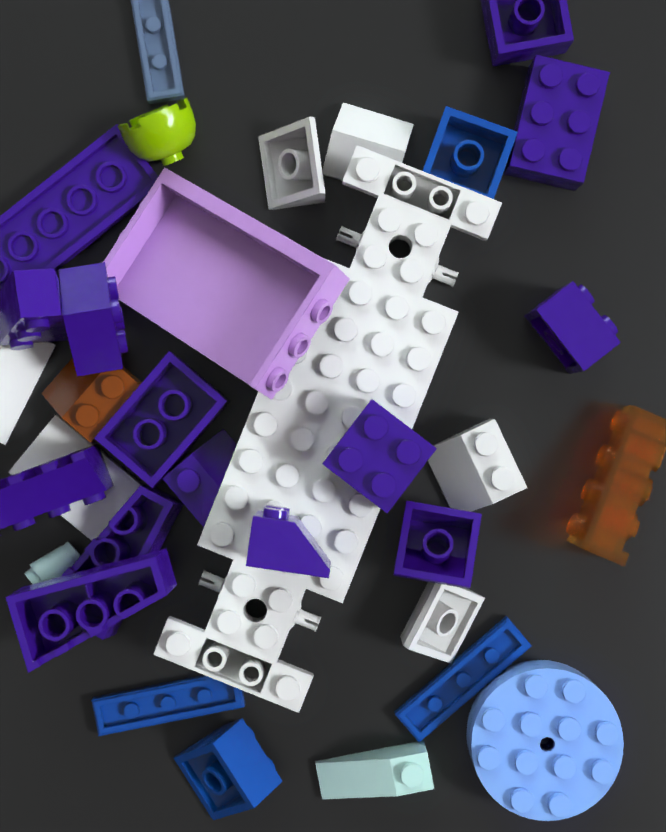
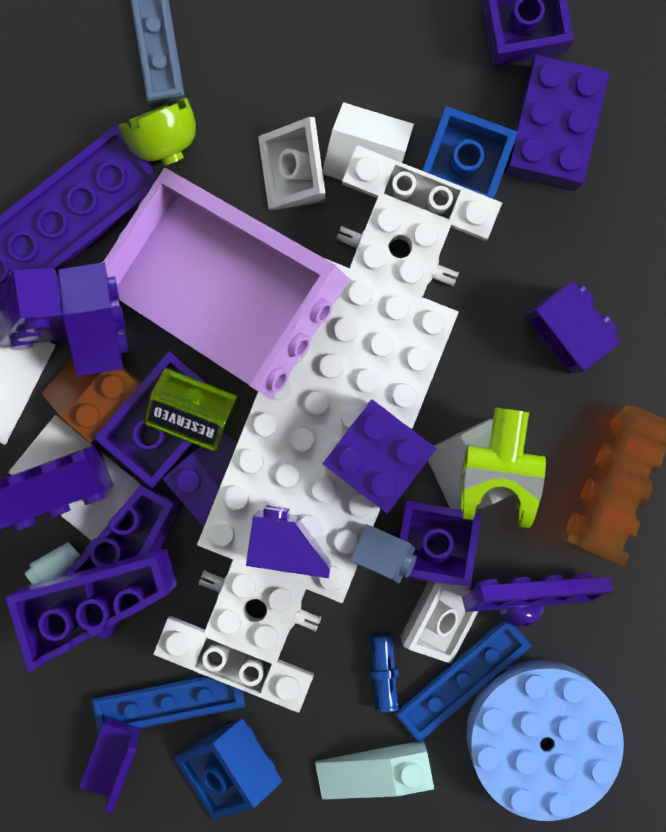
none -> dark purple panel [79,717,141,814]
none -> clear neon green panel [145,368,237,451]
none -> sand blue arch [350,524,417,584]
none -> blue pin [369,633,399,712]
none -> lime connector [460,408,546,529]
none -> dark purple plate [462,573,613,627]

